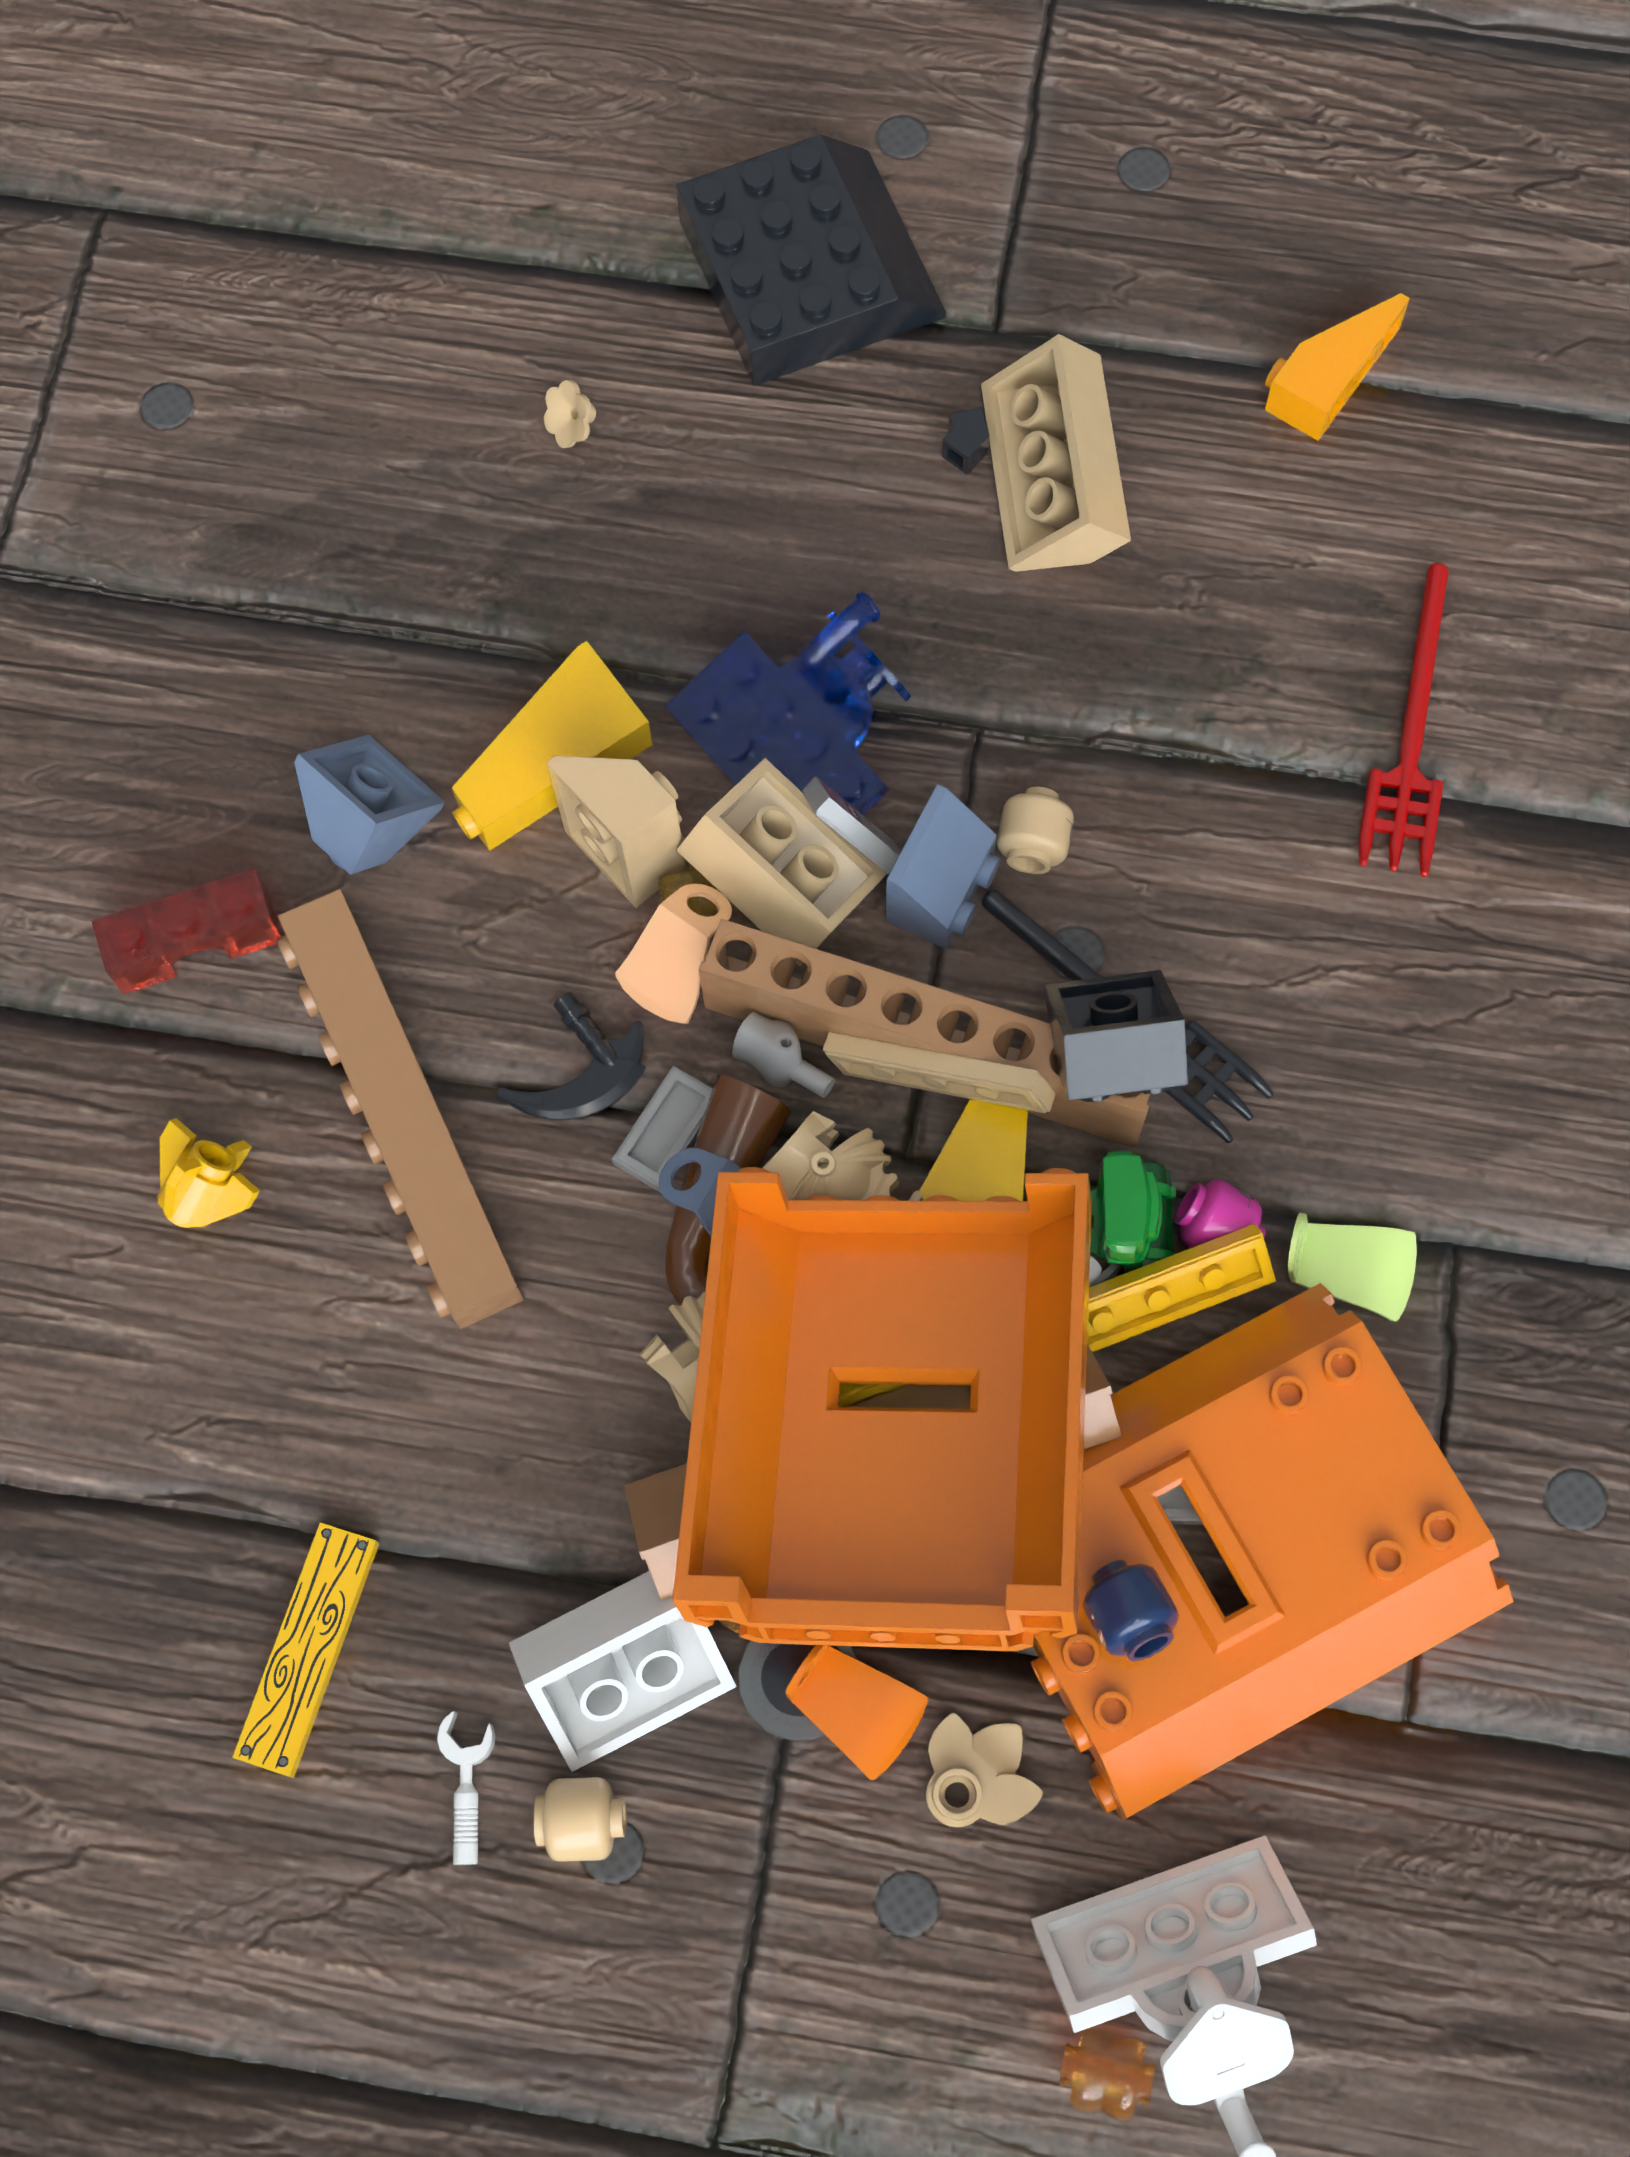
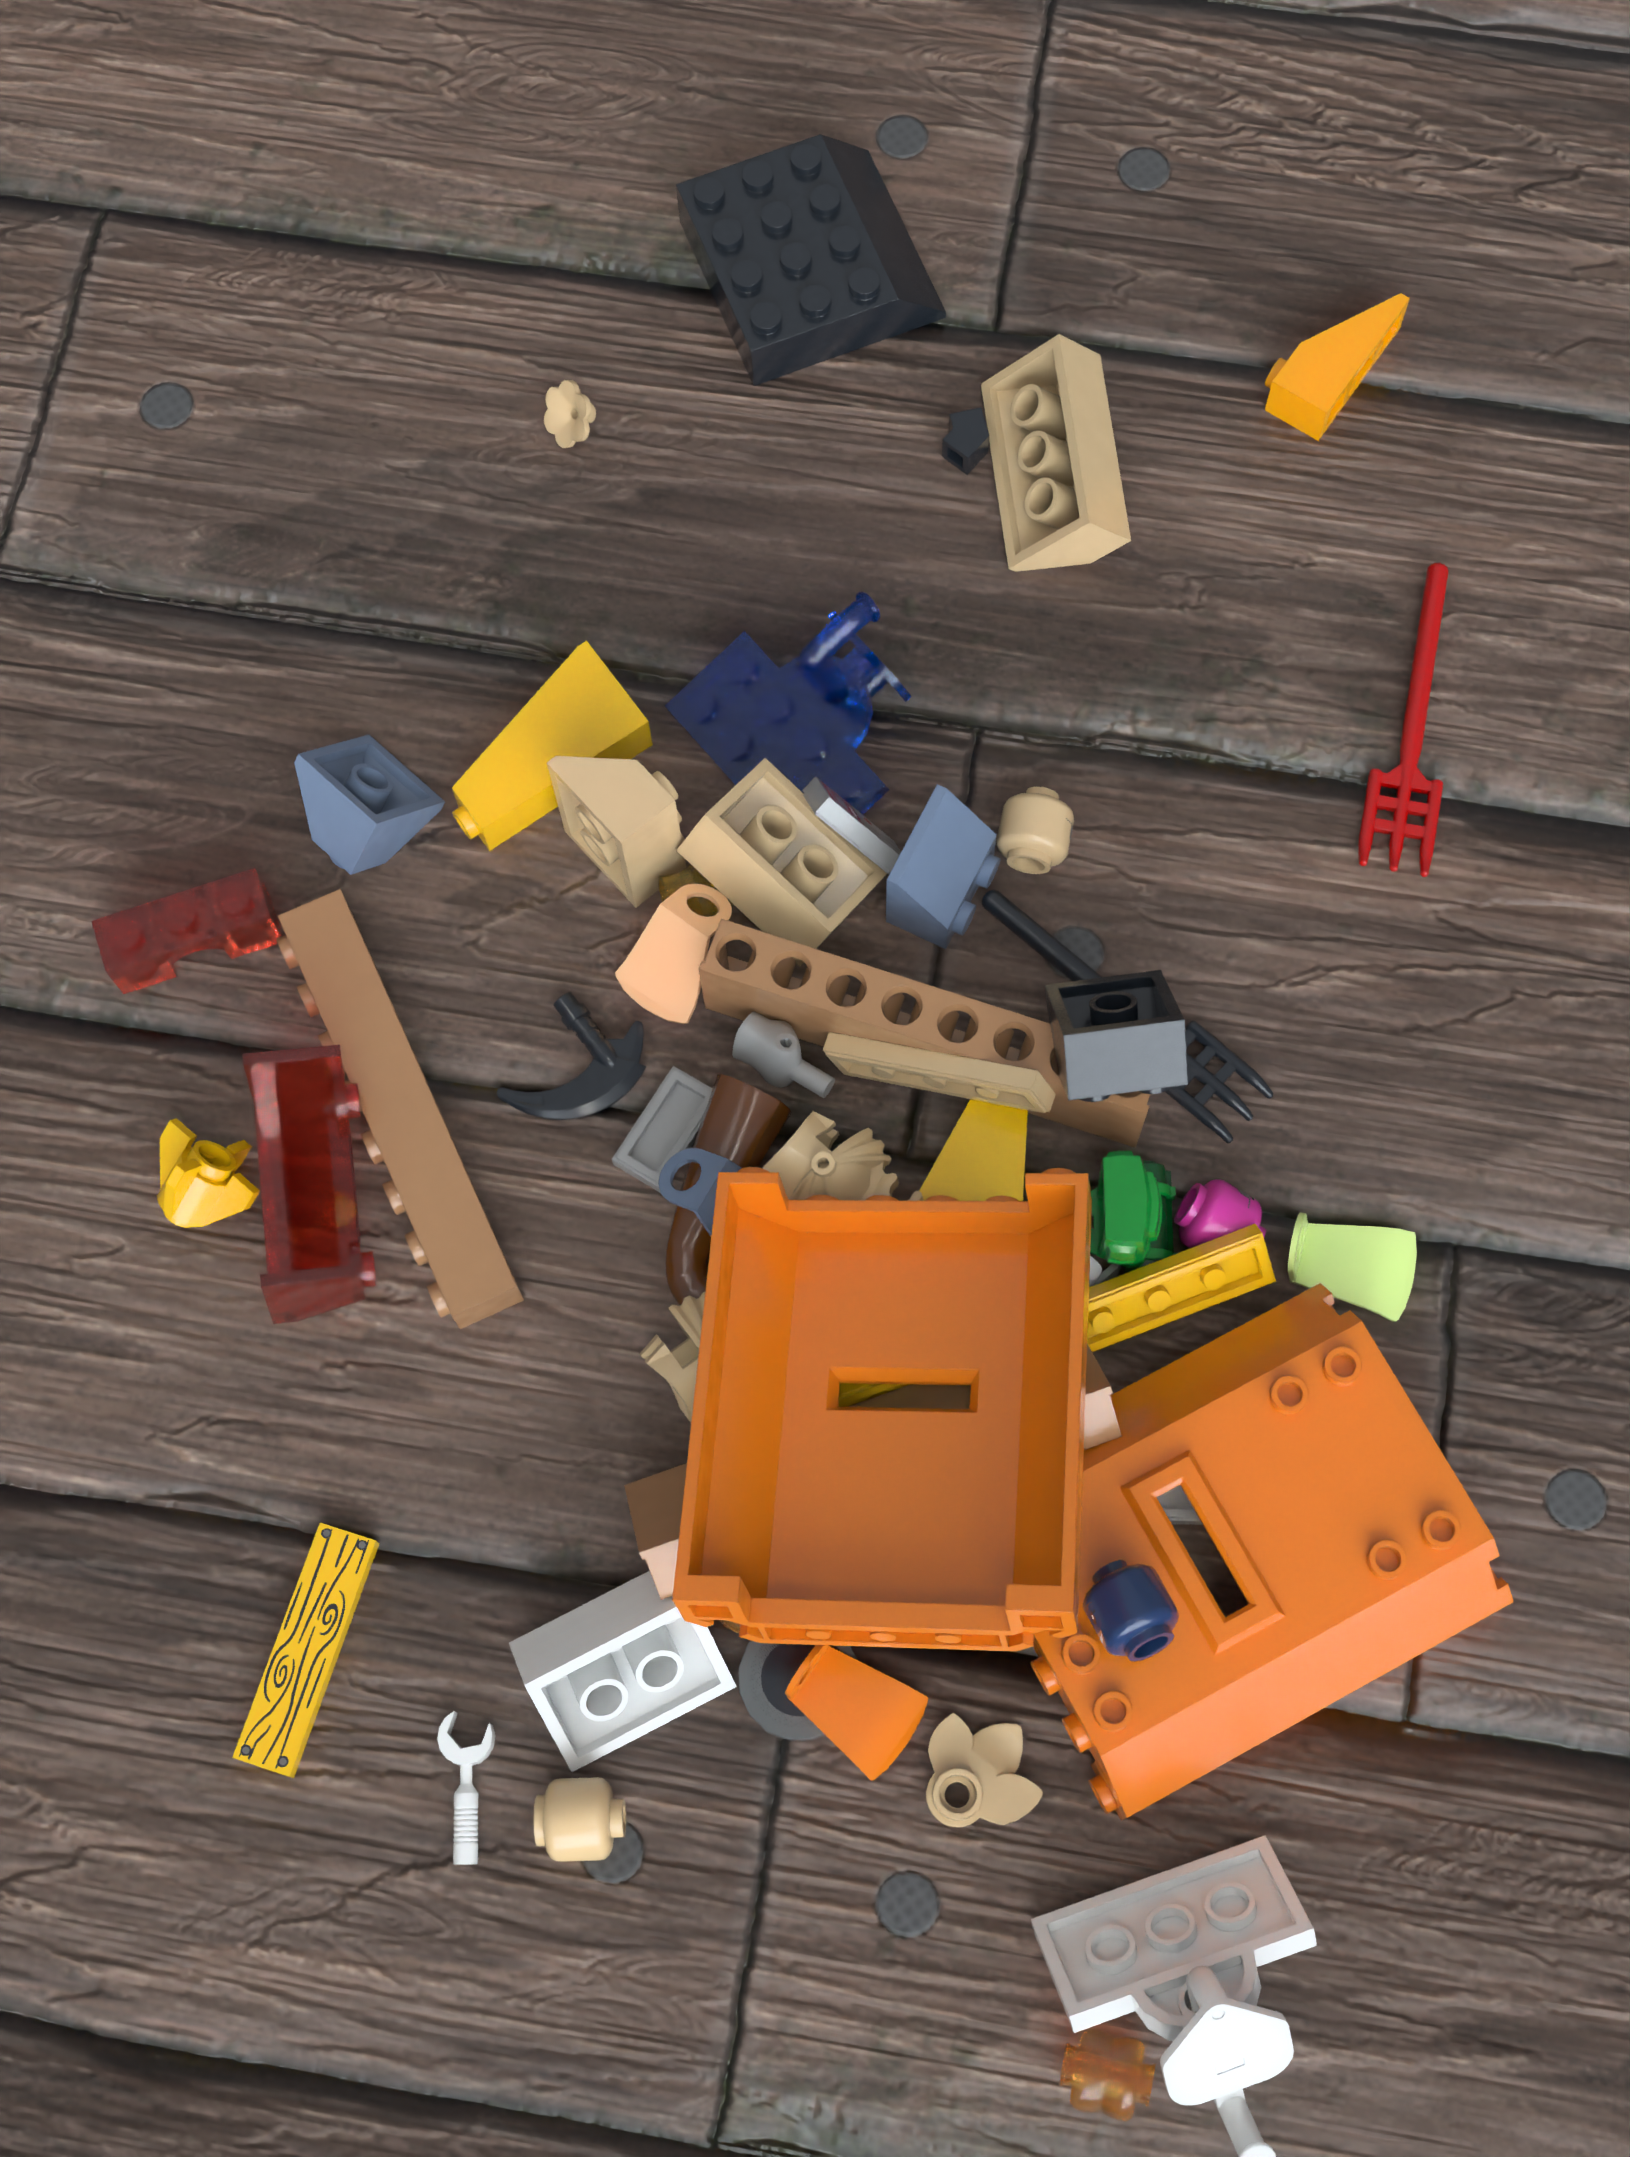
none -> clear red windscreen [243,1045,377,1324]

